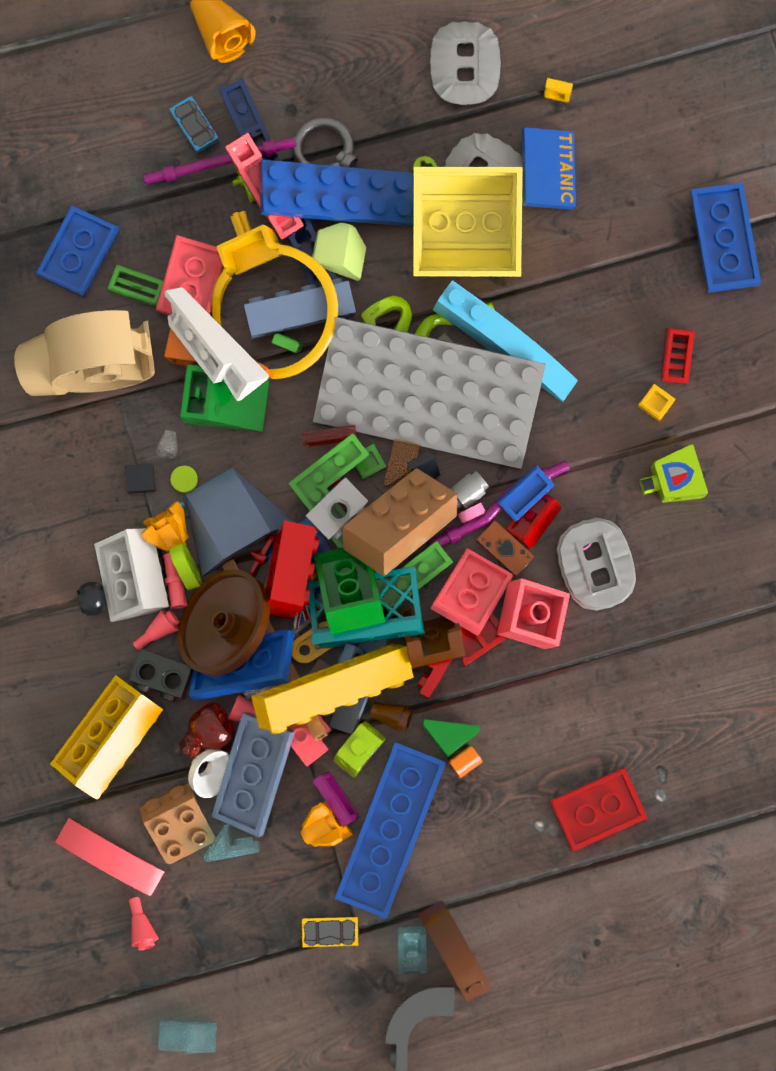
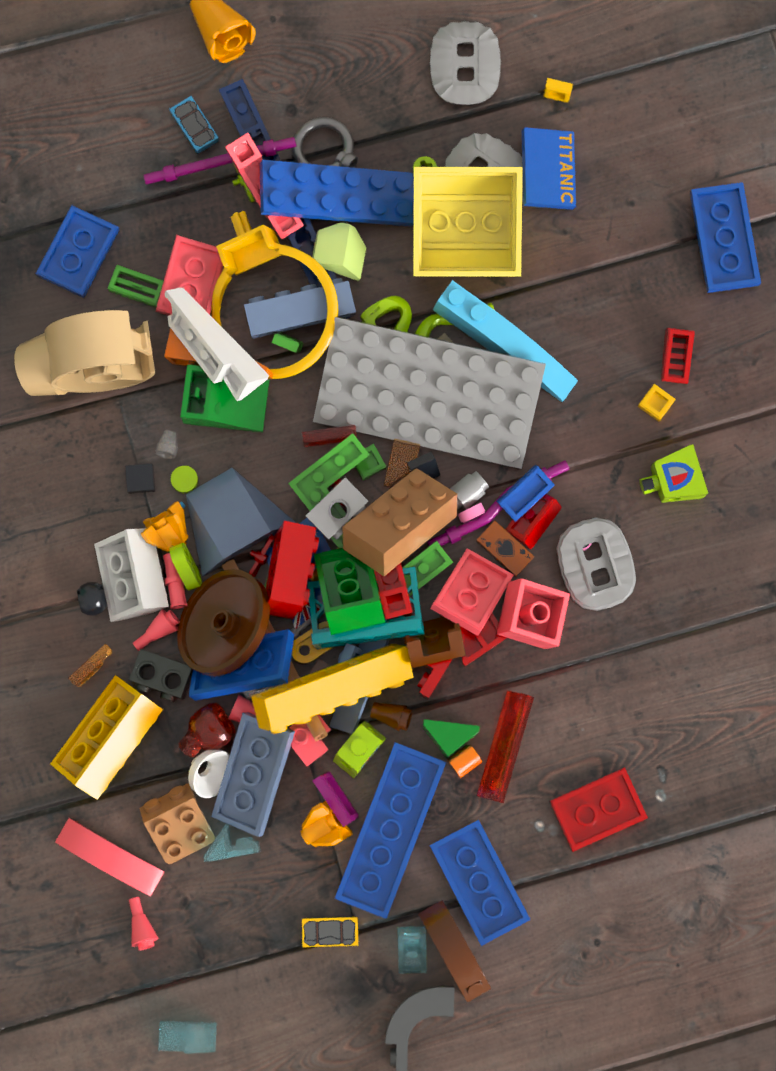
none -> clear orange tile [68,644,113,687]
none -> red slope [374,563,413,619]
none -> blue plate [429,820,530,946]
none -> clear red plate [477,691,534,803]

